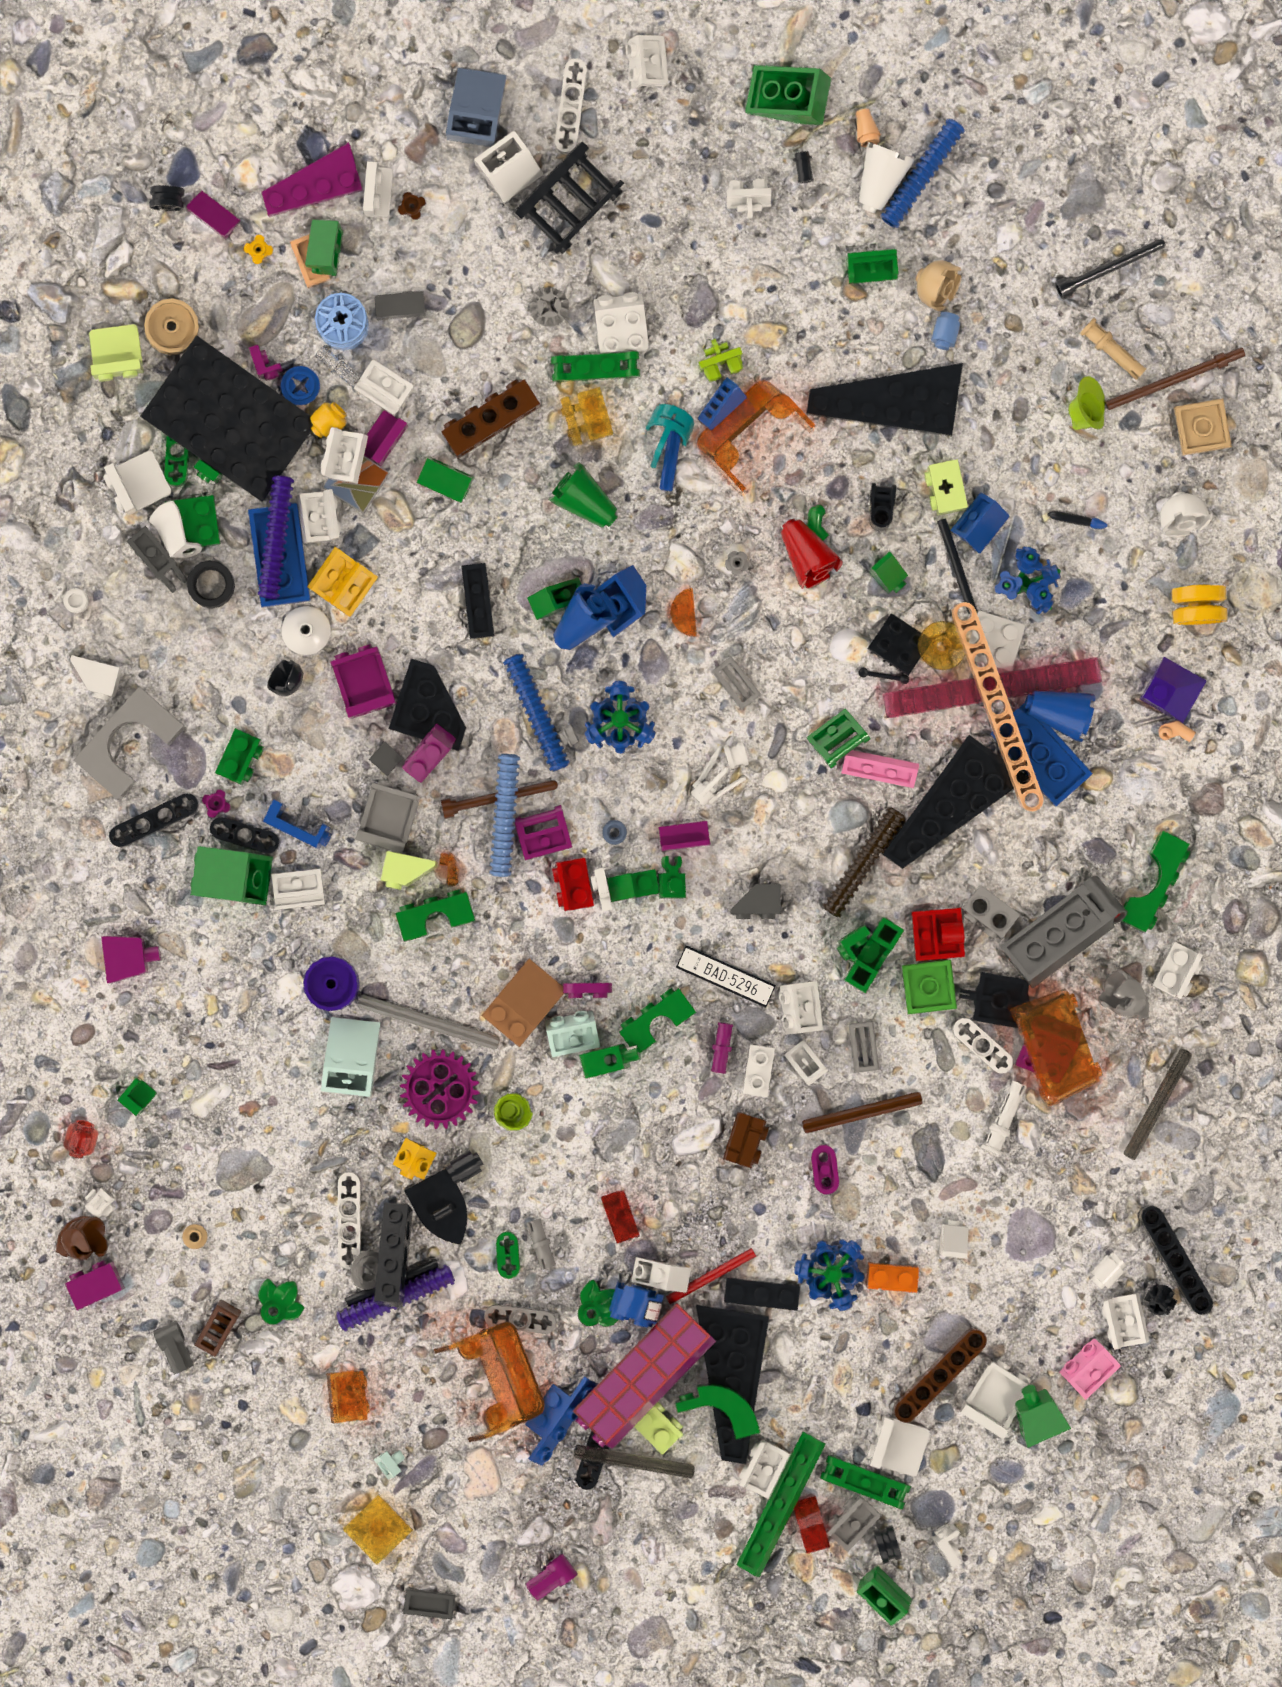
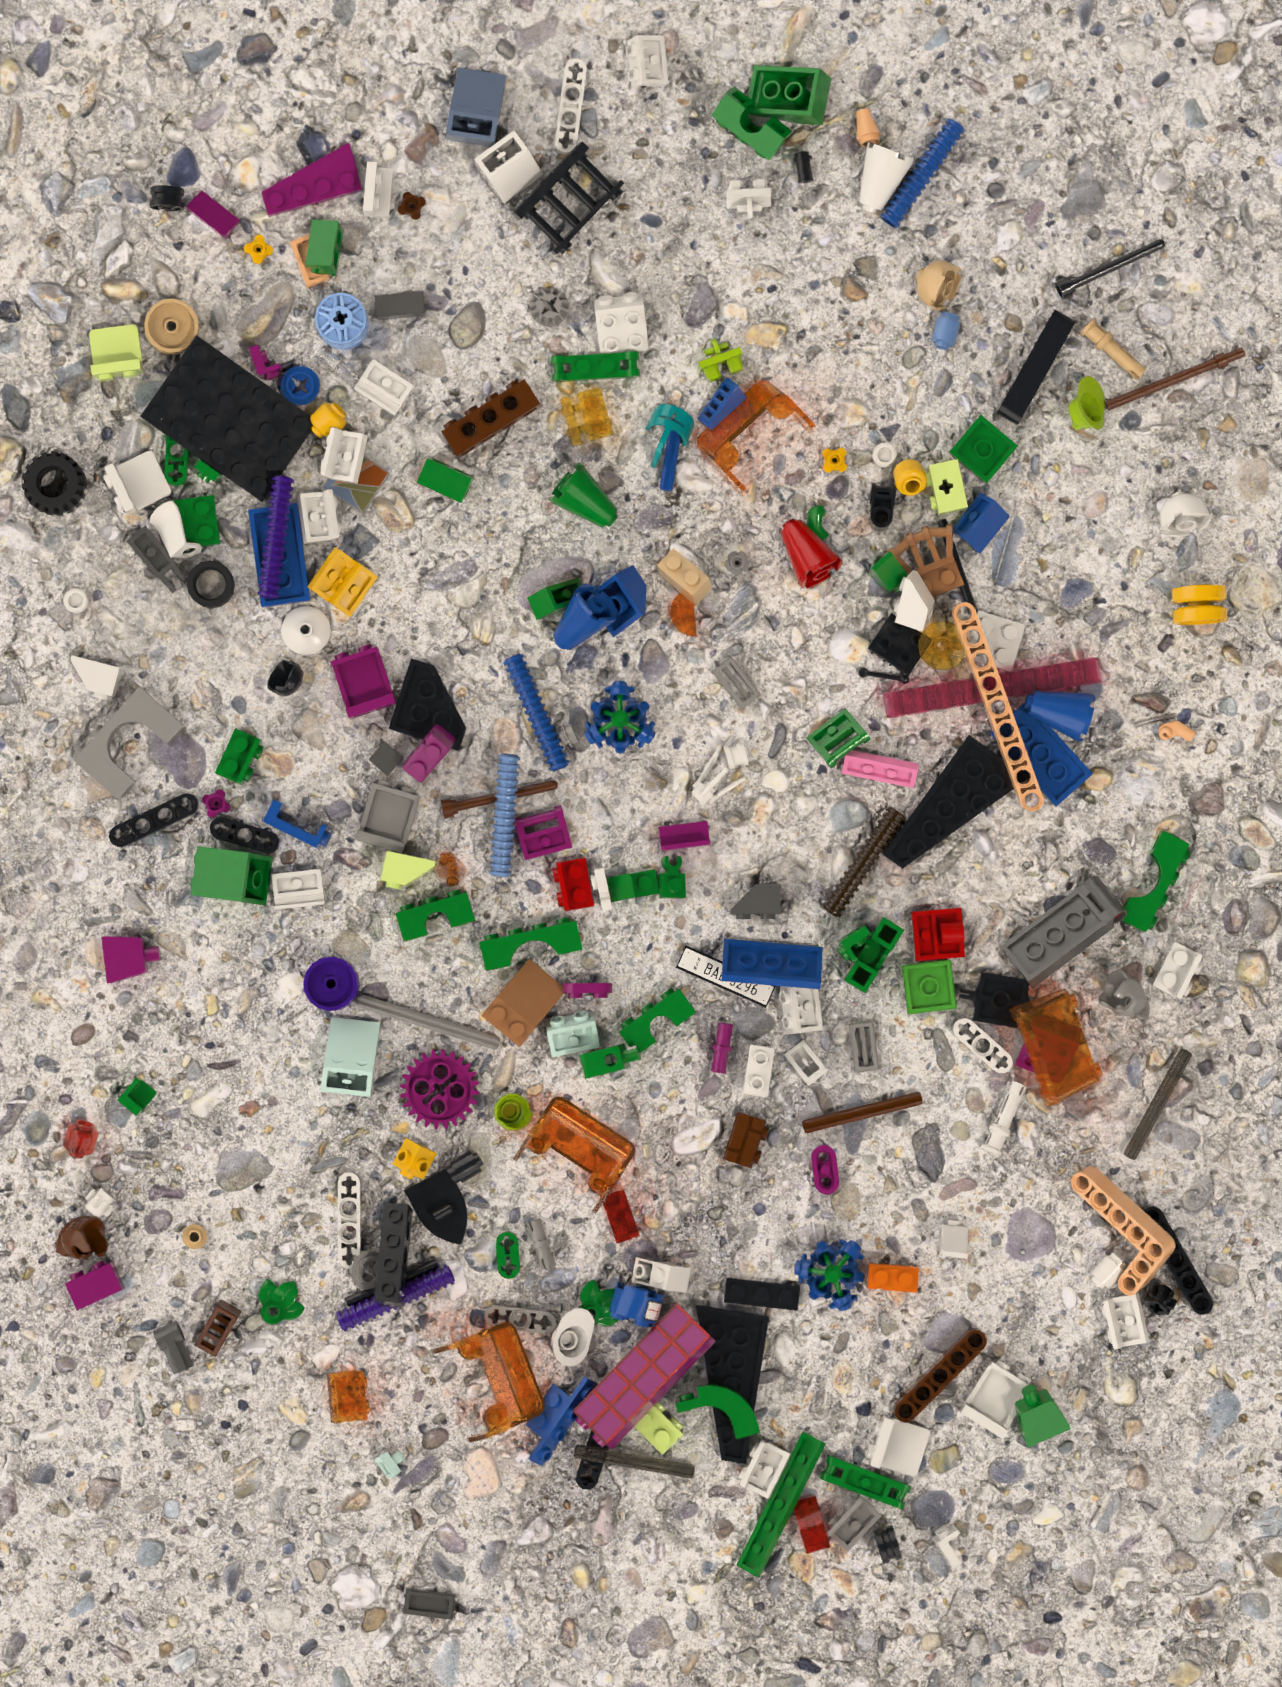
clear yellow plate [343,1494,413,1565] -> none
magenta panel [364,410,408,467] -> none
black plate [461,563,495,640] -> none
magenta piece [525,1554,578,1601] -> none
sand blue plate [602,820,627,845] -> none
red bar [665,1248,756,1305] -> none
black wing [806,363,963,437] -> none
green hinge [846,249,898,284] -> none
green brick [856,1565,913,1626] -> none
light grey brick [961,885,1020,940] -> none
blue plant [995,547,1061,615] -> none
black piece [1048,511,1108,529] -> none
bright pink bracket [1059,1339,1121,1400] -> none
dark purple slope [1139,657,1207,723] -> none
tan plate [1174,399,1232,456] -> none
none -> black tyre [21,451,87,516]
none -> green arch [479,917,583,971]
none -> clear orange windscreen [513,1097,636,1213]
none -> white piece [551,1308,594,1366]
none -> tan brick [657,548,712,606]
none -> green arch [711,86,792,160]
none -> blue plate [721,939,823,990]
none -> yellow plate [822,448,847,473]
none -> white tile [872,443,897,468]
none -> medium nougat plate [886,525,965,598]
none -> yellow head [893,459,927,496]
none -> white slope [894,570,935,632]
none -> green plate [949,414,1018,484]
none -> black beam [996,310,1076,426]
none -> light nougat beam [1071,1166,1175,1296]

